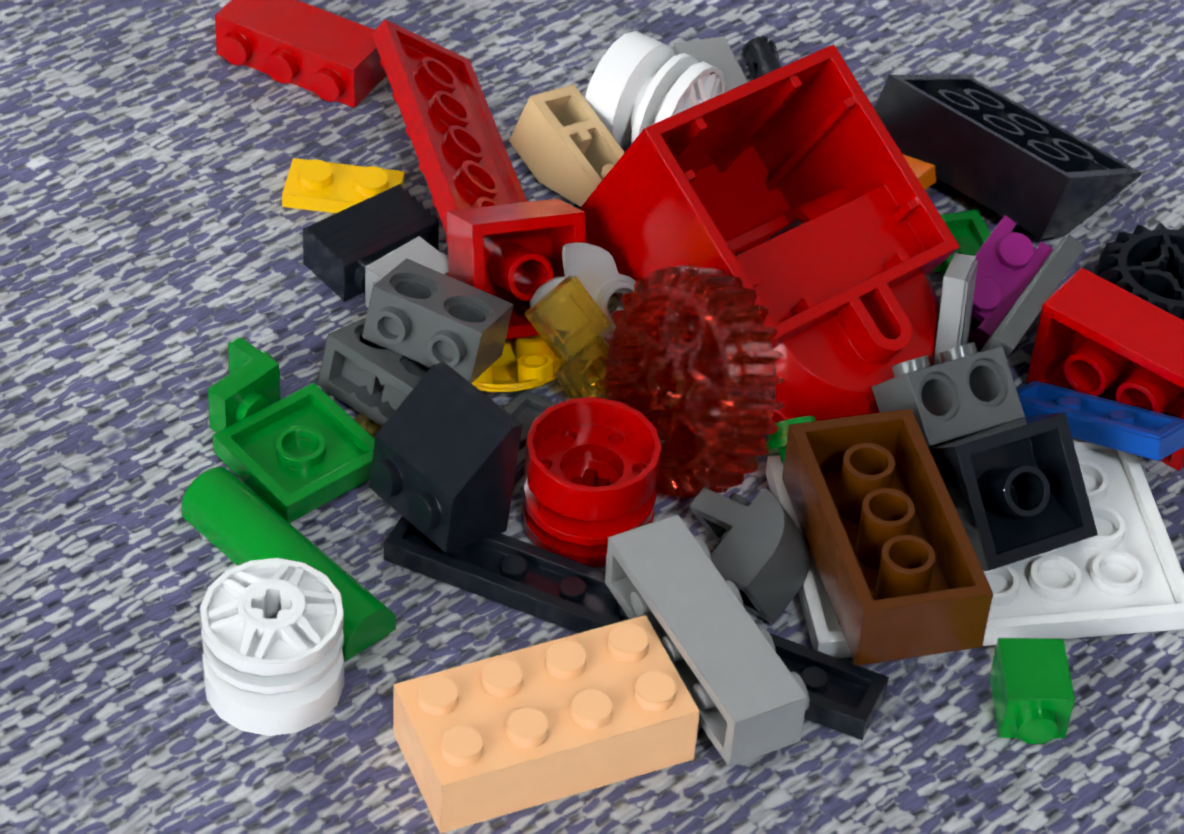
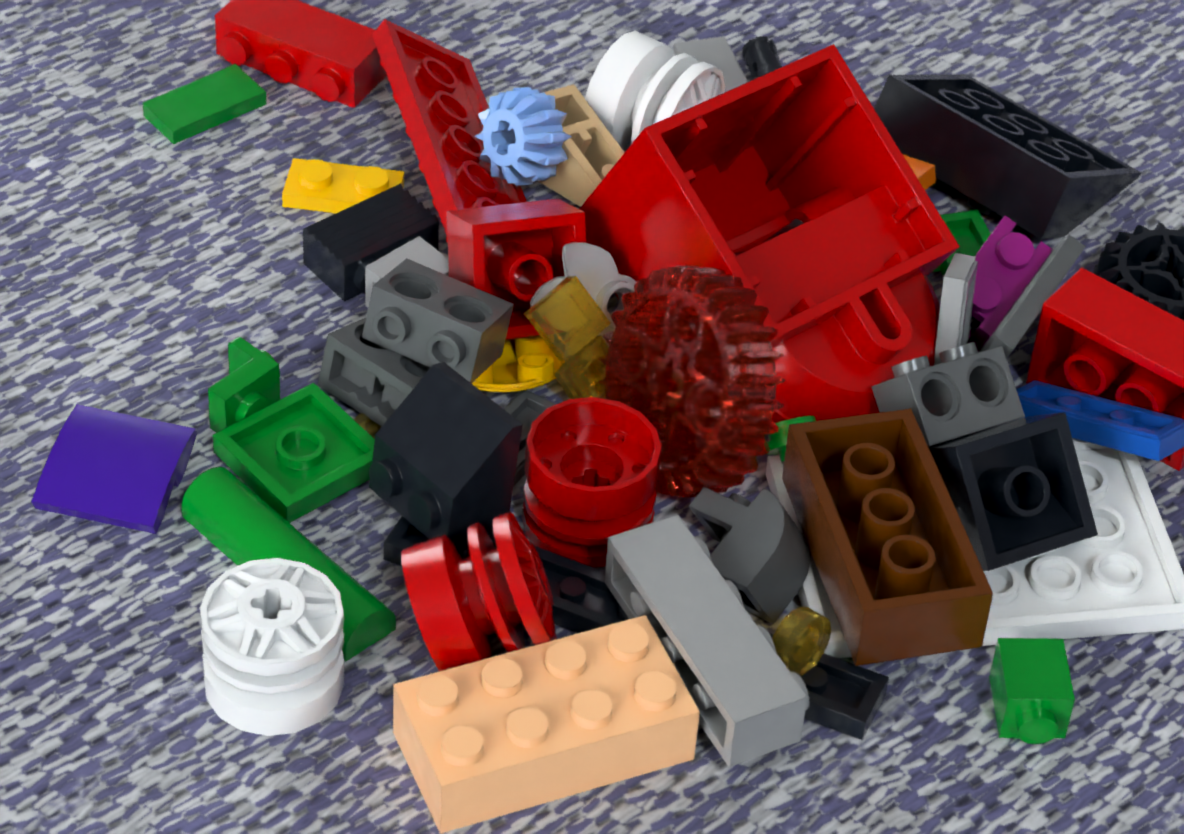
none -> dark purple slope [31,404,197,534]
none -> green tile [142,64,266,144]
none -> red wheel [401,511,557,672]
none -> light blue gear [475,87,572,186]
none -> clear yellow tile [772,606,831,676]

